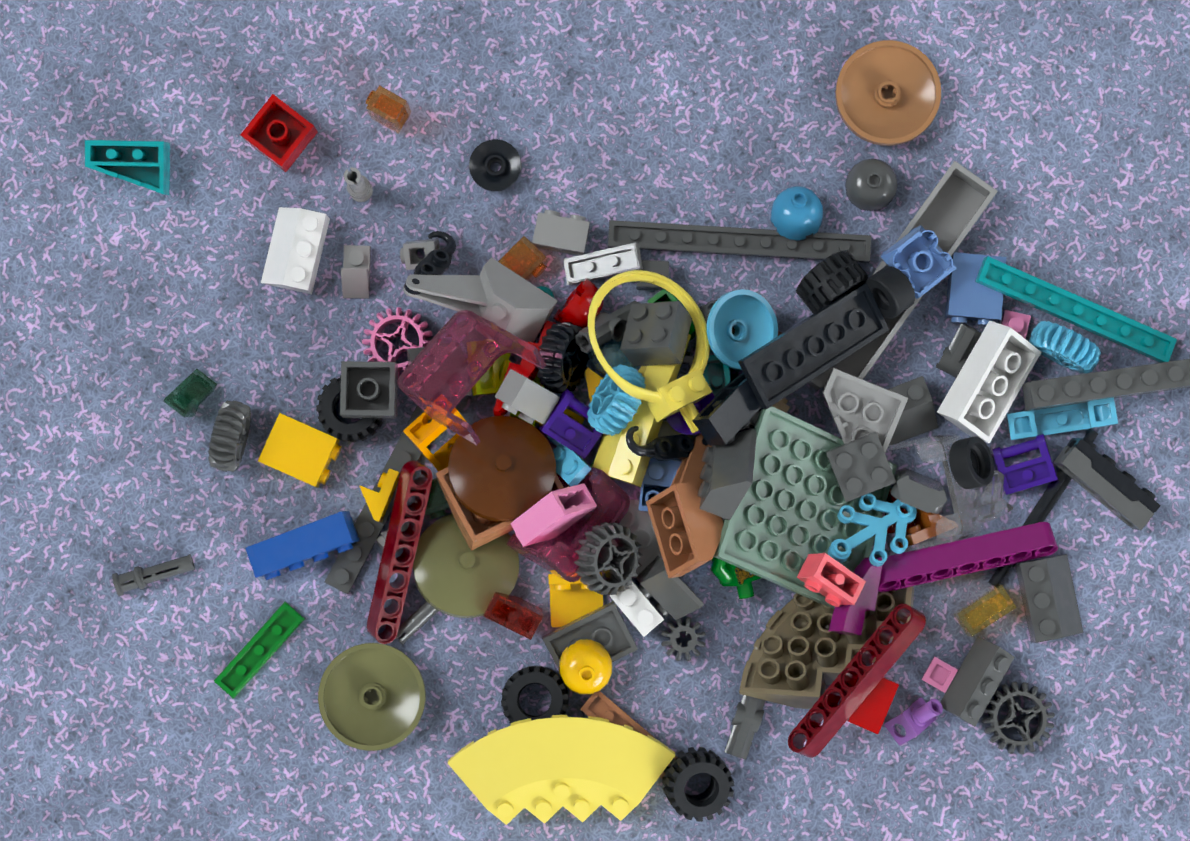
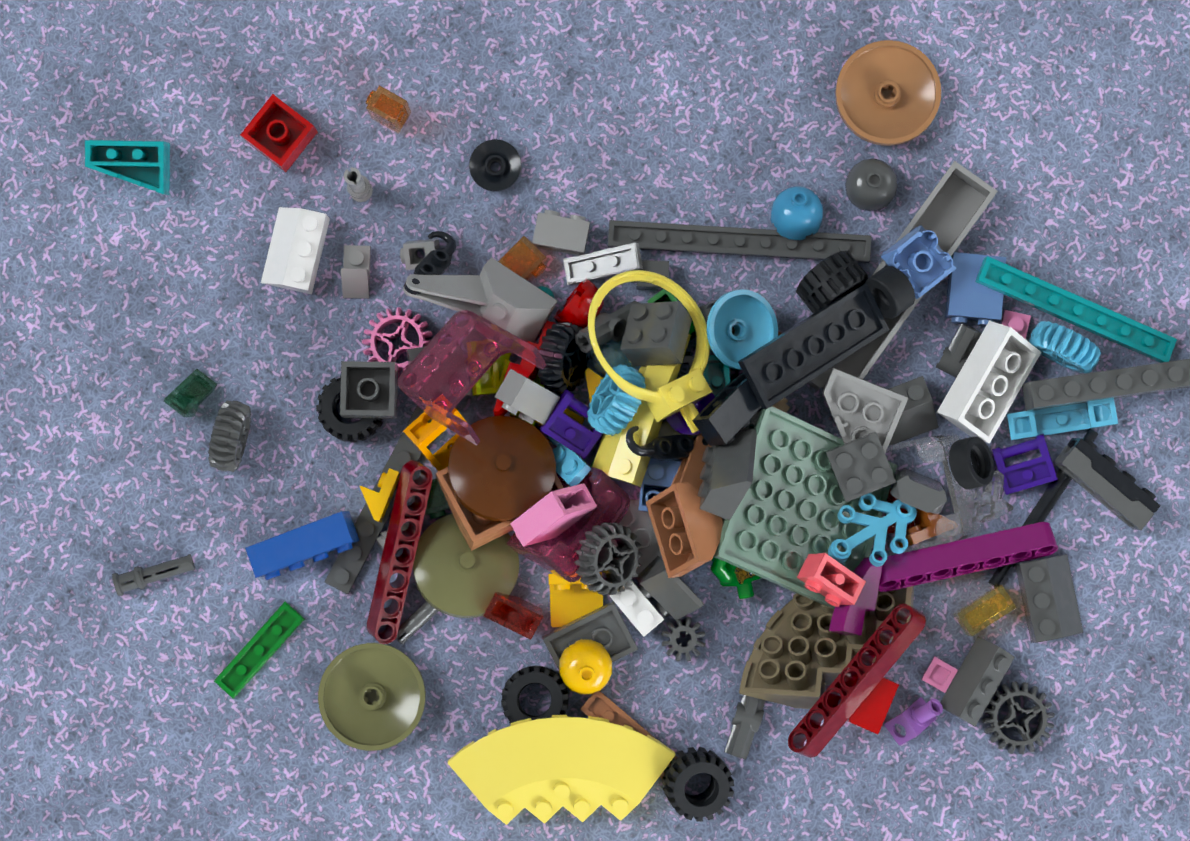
yellow brick [258,413,342,488] -> none

